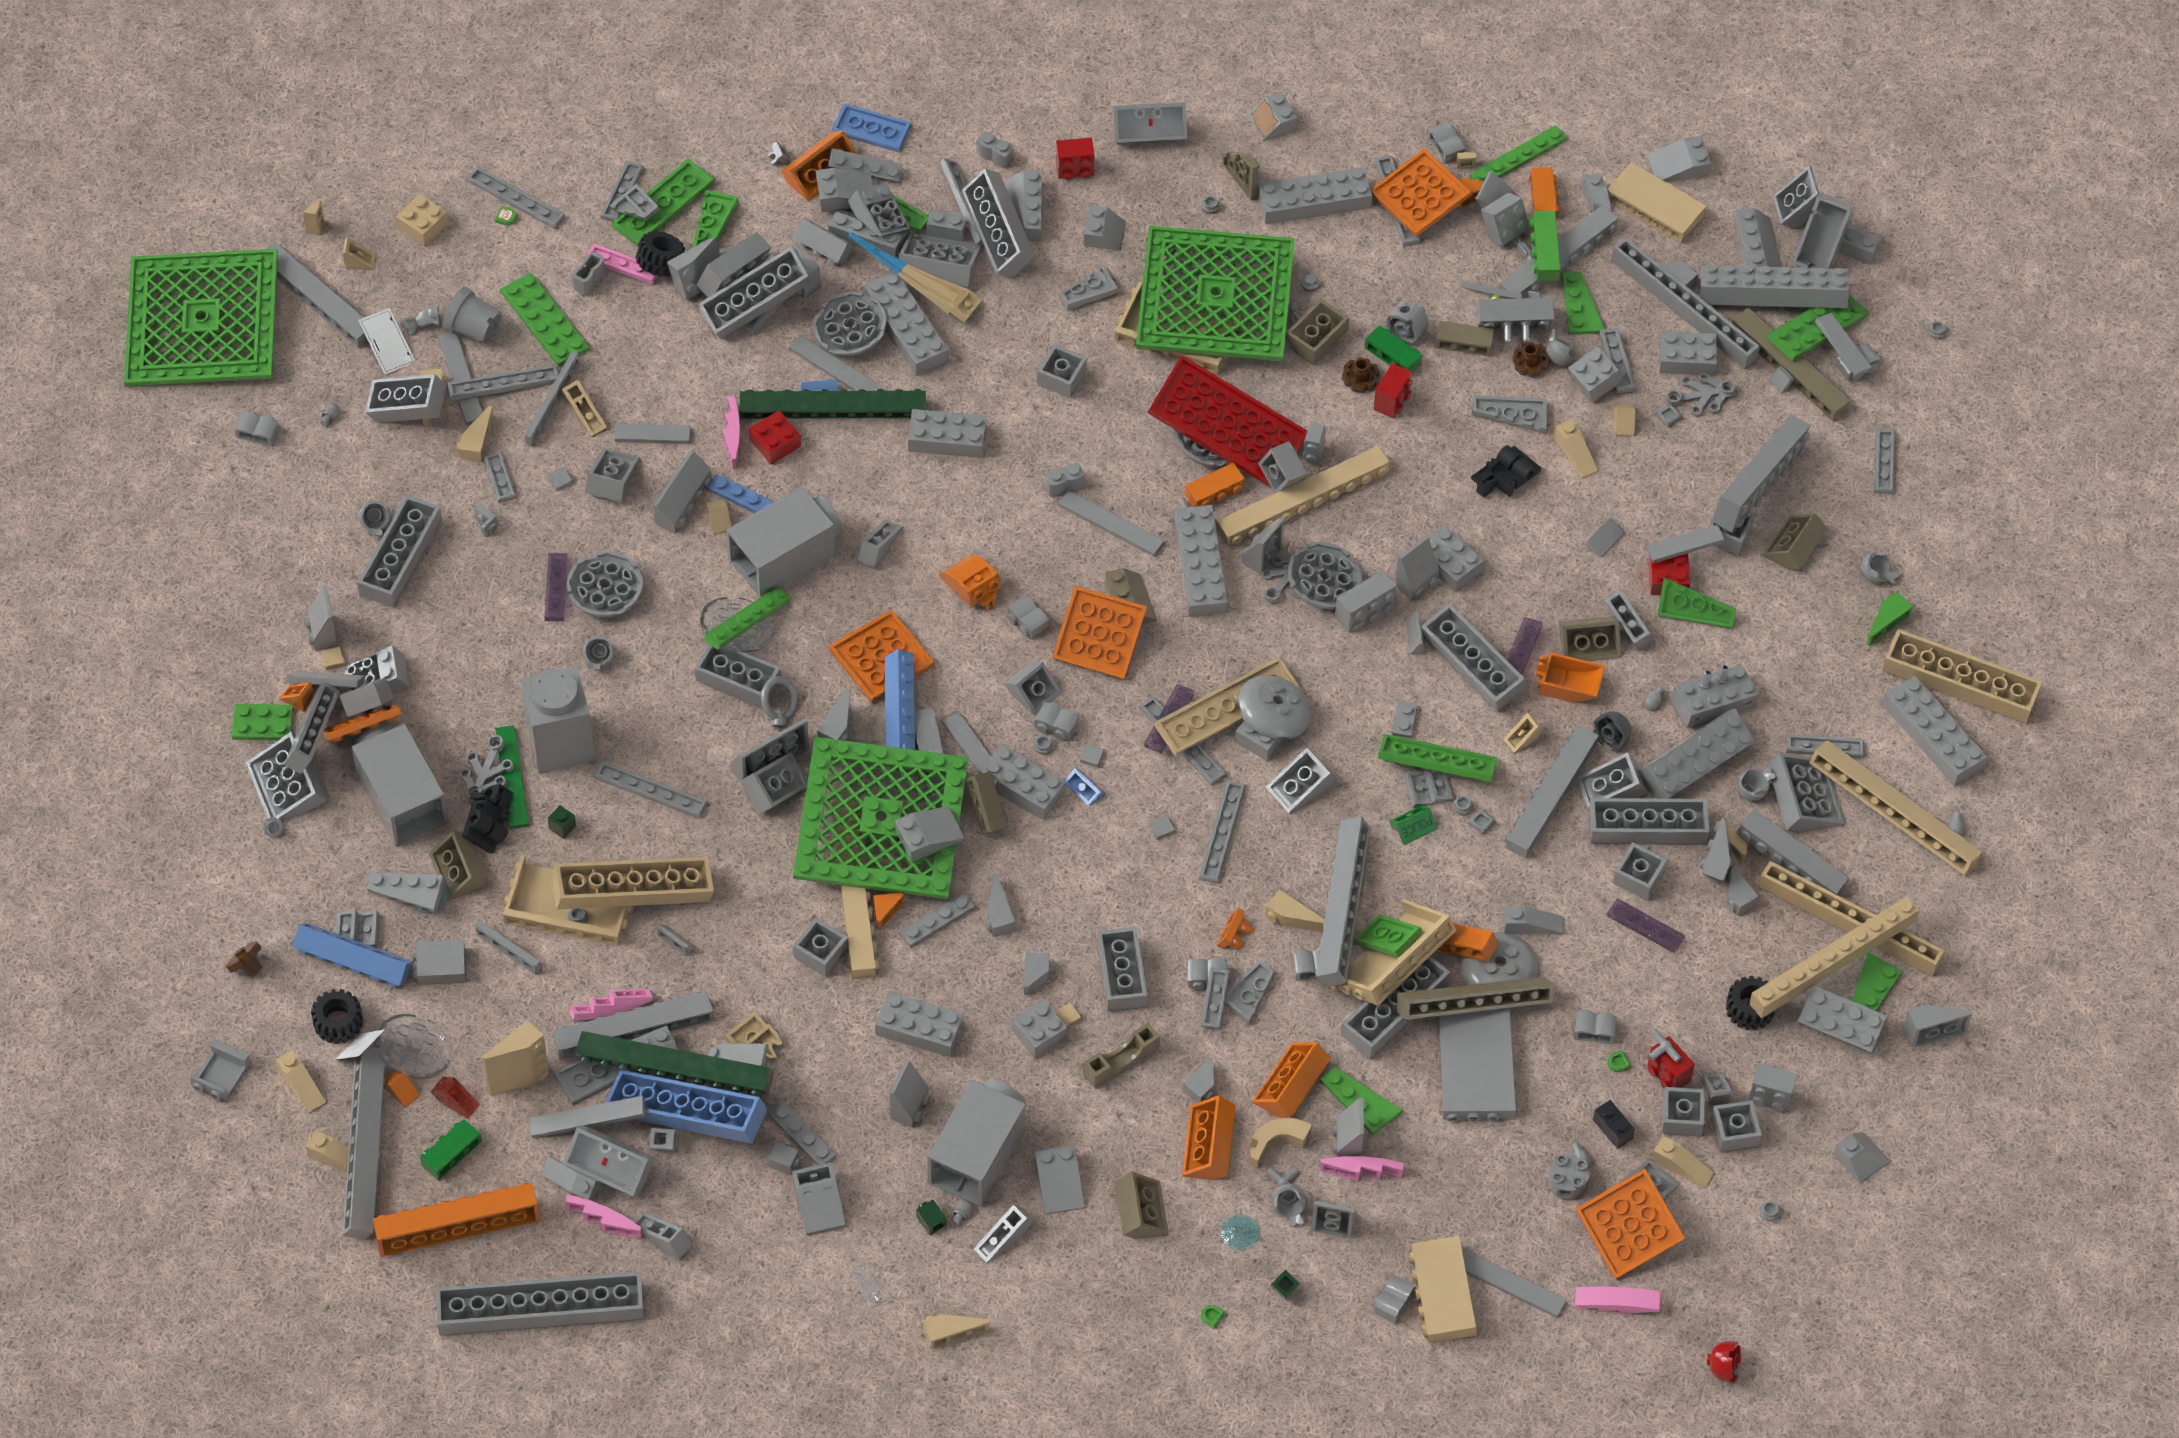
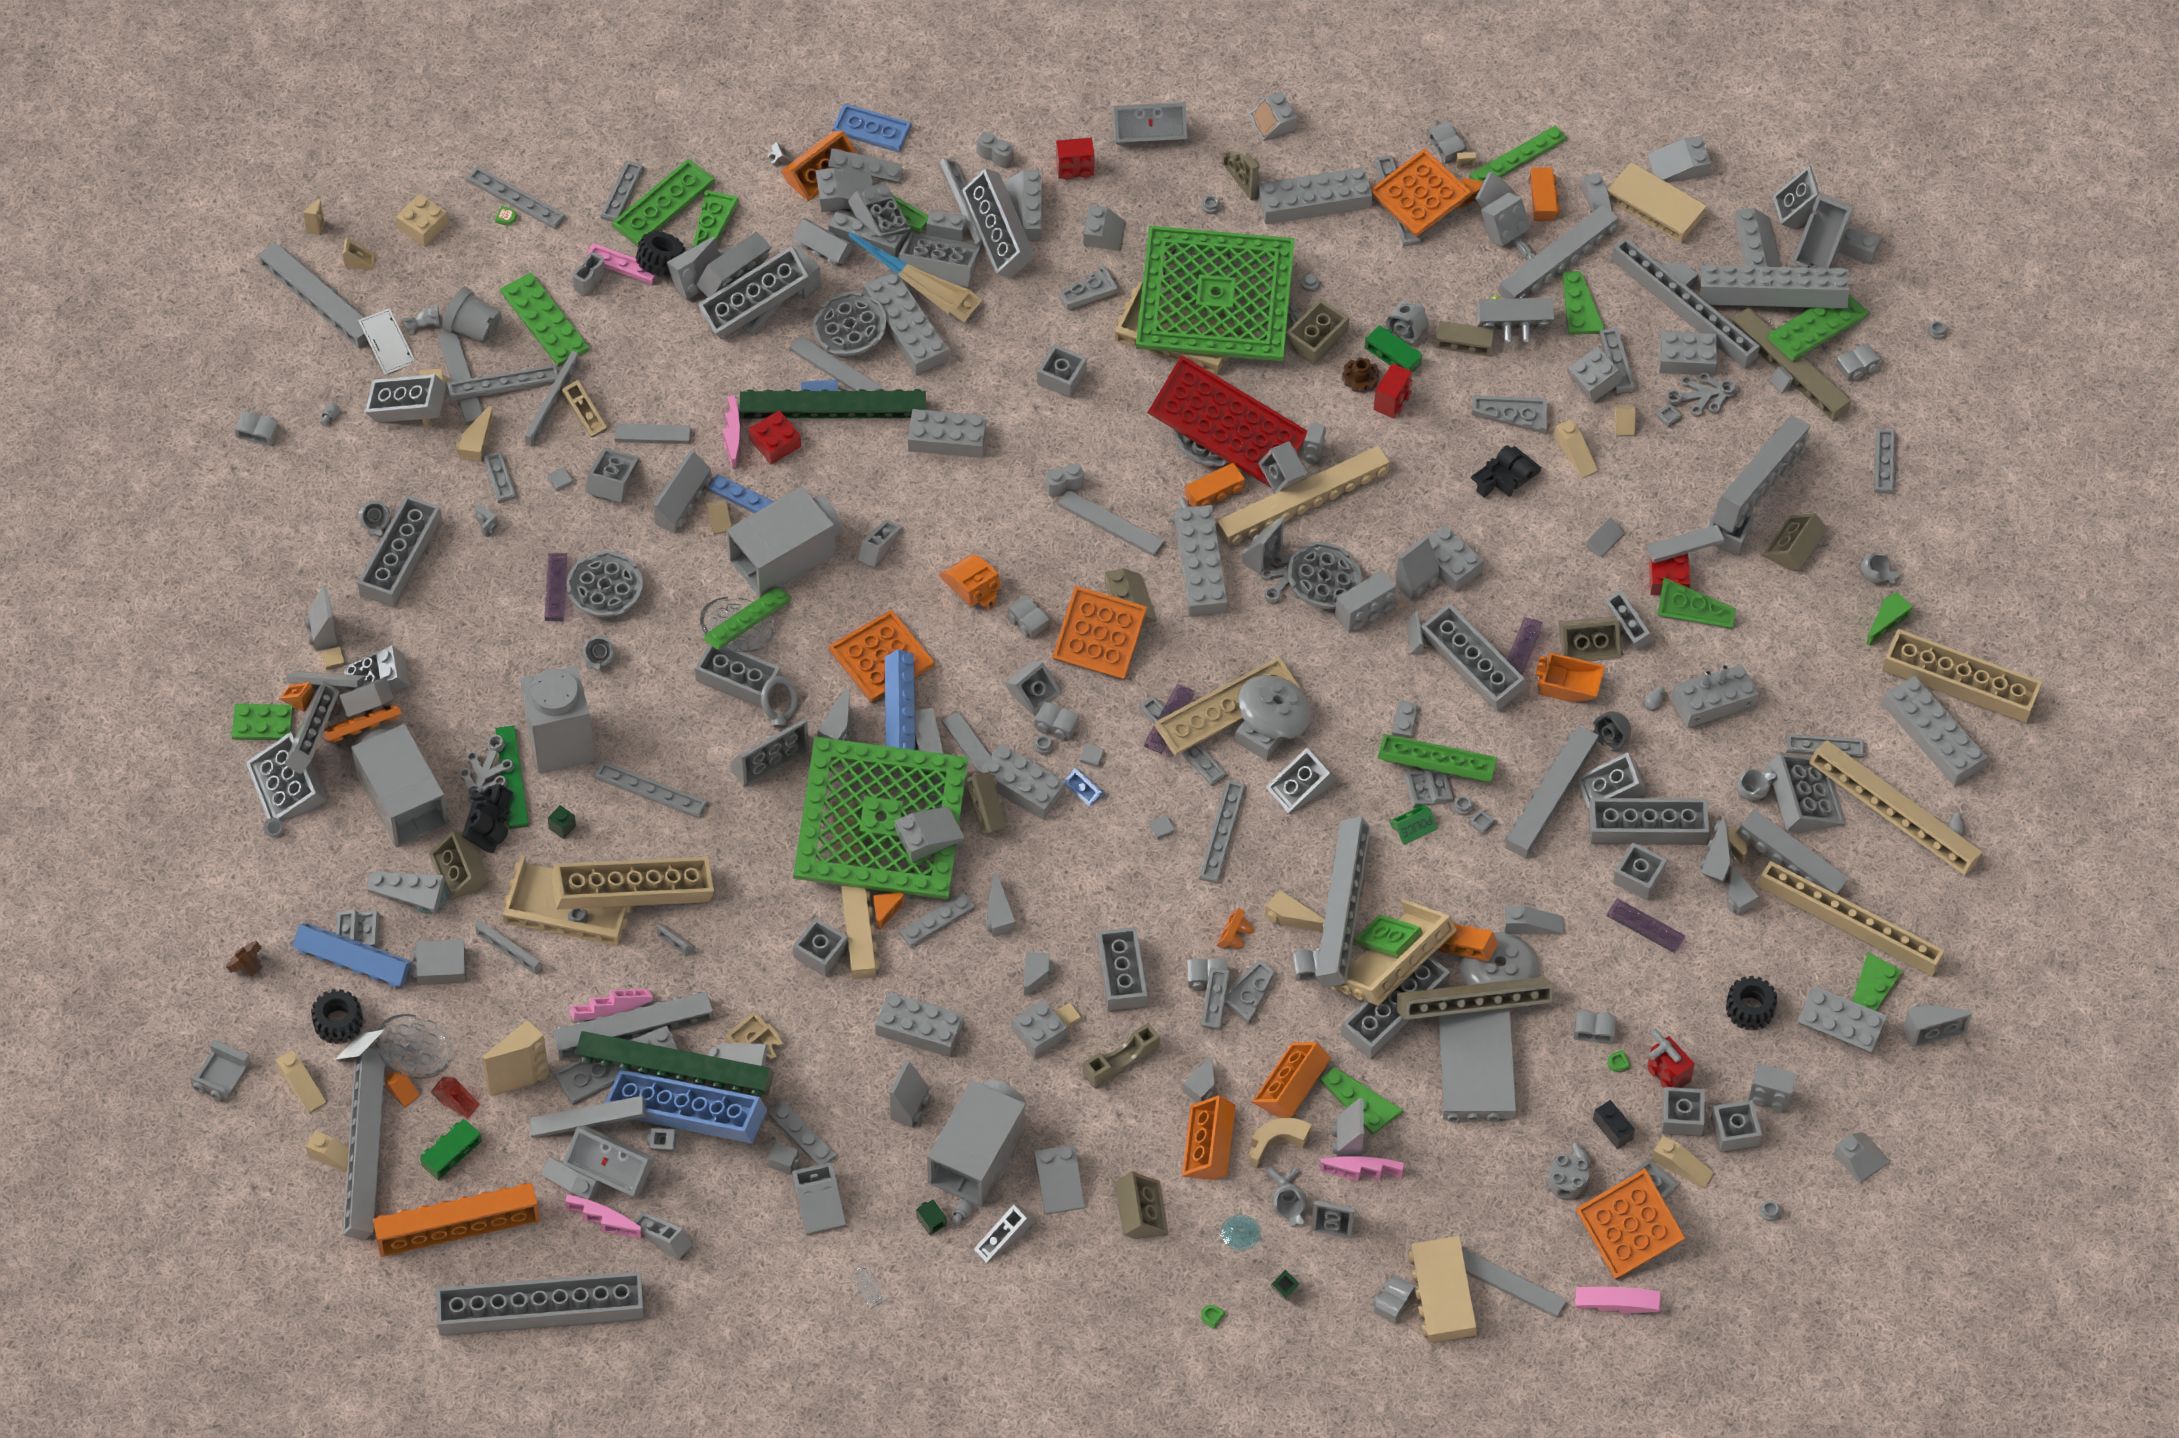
bright green plate [124,249,278,386] -> none
light grey wing [610,183,660,221] -> none
light grey slope [740,752,808,814] -> none
tan slope [923,1314,989,1349] -> none
light grey piece [1460,280,1540,299] -> none
tan slope [1503,713,1540,753] -> none
reddish brown plant [1513,342,1550,377] -> none
bright green brick [1529,211,1560,281] -> none
light grey hat [1546,329,1575,366] -> none
light grey brick [1638,708,1755,799] -> none
light grey slope [1703,1073,1732,1105] -> none
red cylinder [1707,1341,1741,1383] -> none
tan brick [1749,896,1919,1019] -> none
light grey tile [1815,313,1872,376] -> none

